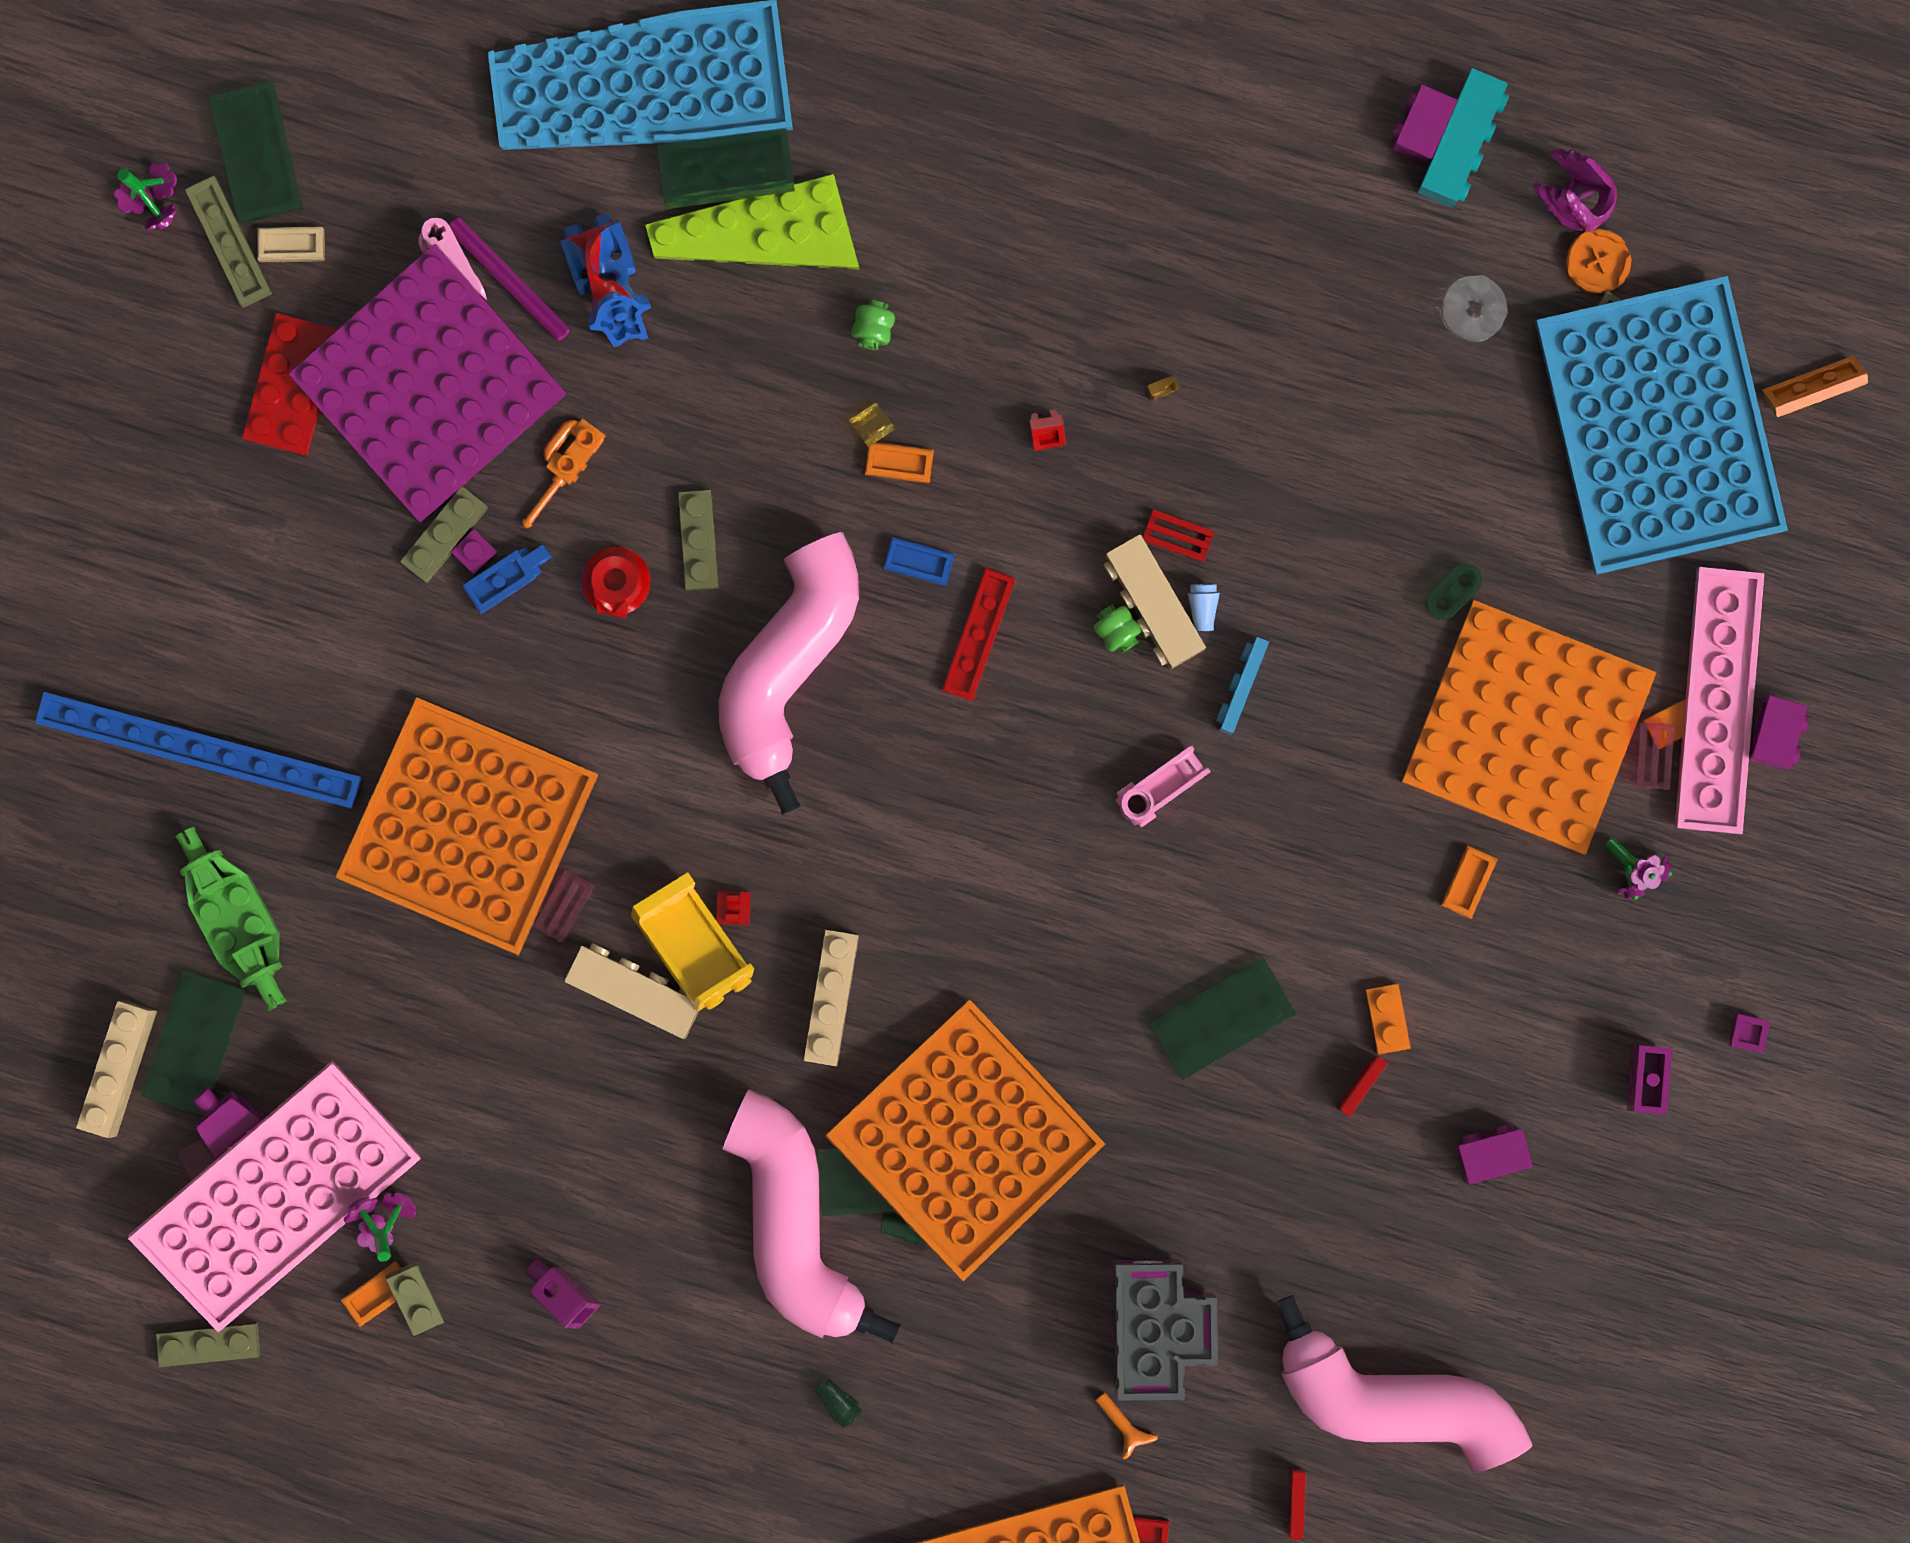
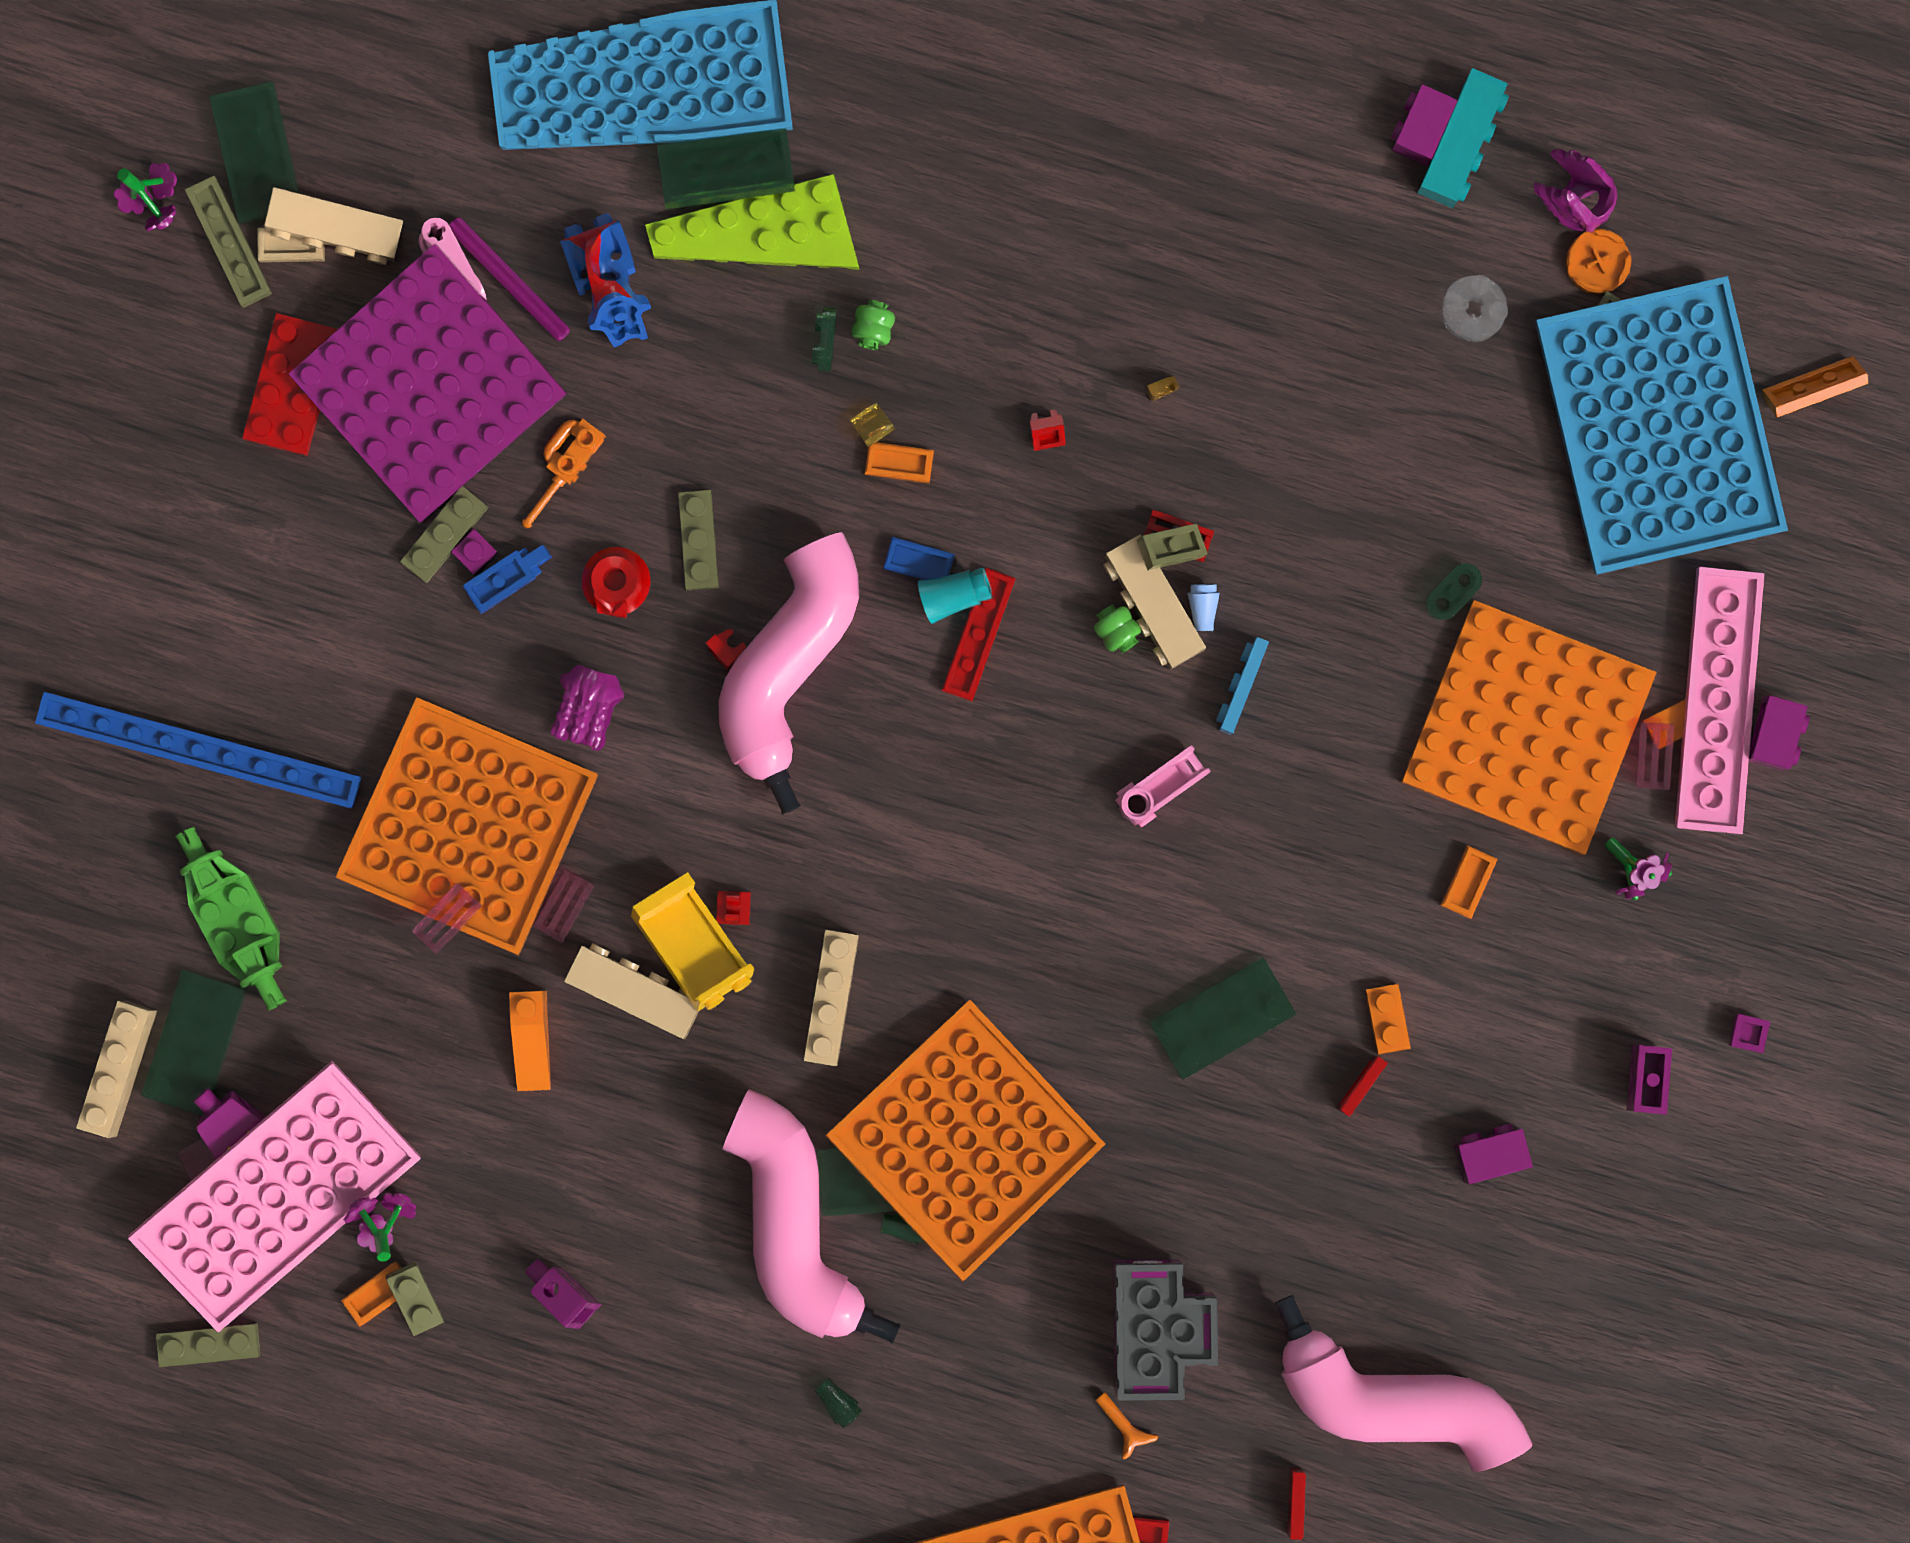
none -> tan brick [265,188,403,265]
none -> clear pink tile [411,883,482,955]
none -> orange slope [509,991,551,1091]
none -> magenta piece [551,665,625,751]
none -> red tile [705,629,746,672]
none -> clear green plate [812,306,837,372]
none -> teal plant [918,568,992,624]
none -> olive plate [1137,524,1208,571]

